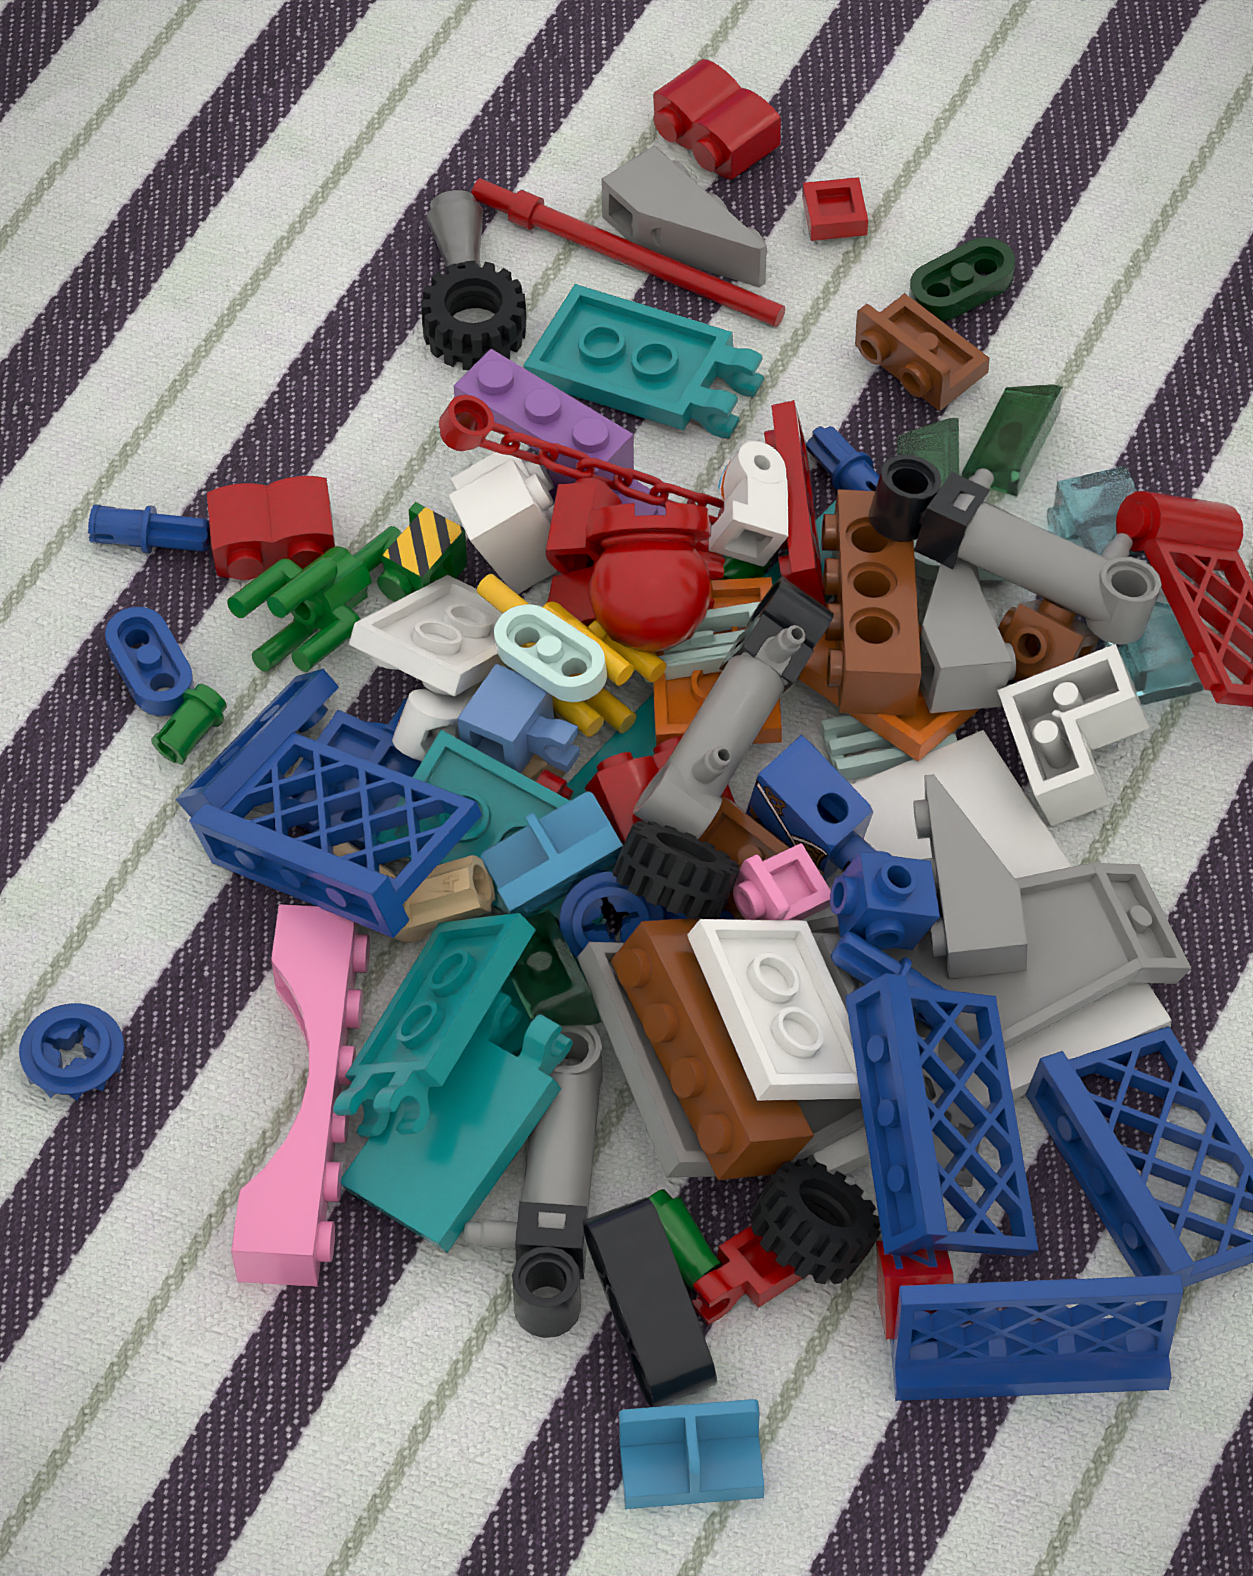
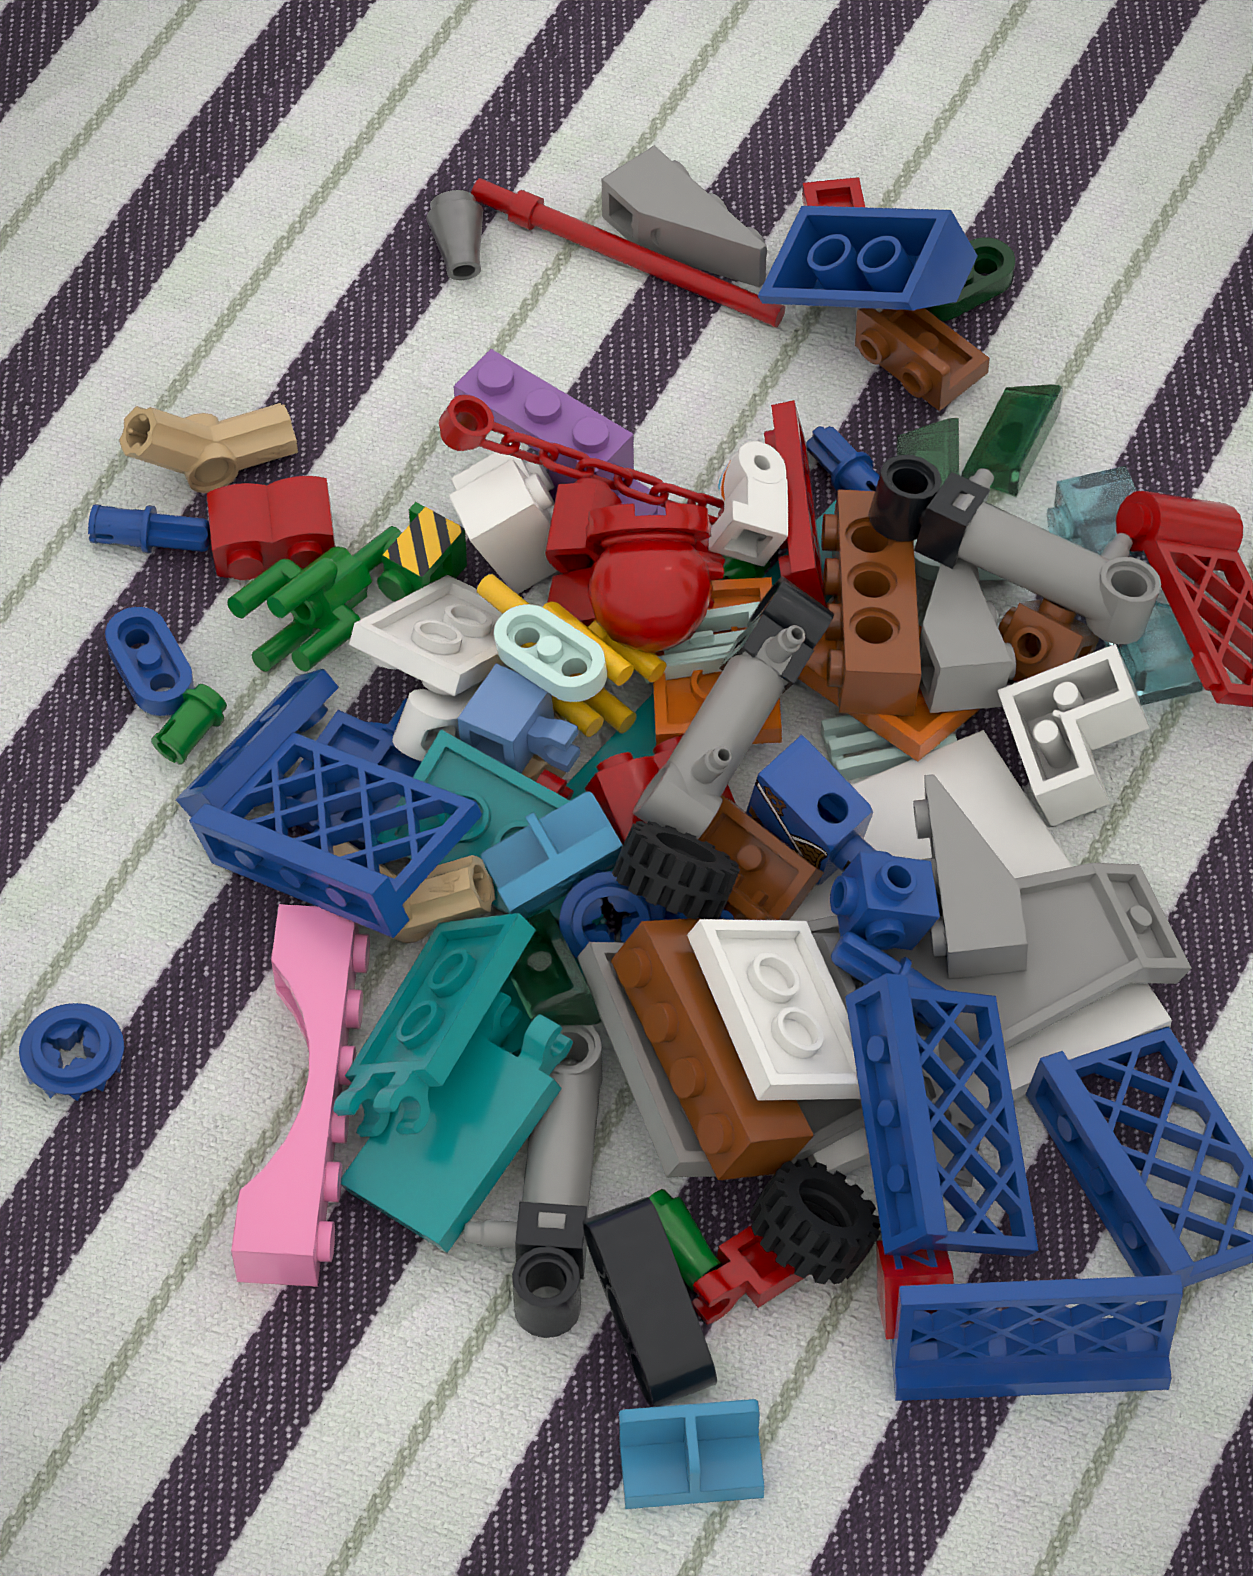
black tyre [421,260,527,370] -> none
teal tile [523,284,764,438] -> none
red brick [653,59,781,180] -> none
bright pink bracket [733,843,831,921] -> none
none -> tan piece [119,403,298,493]
none -> blue slope [758,206,977,310]

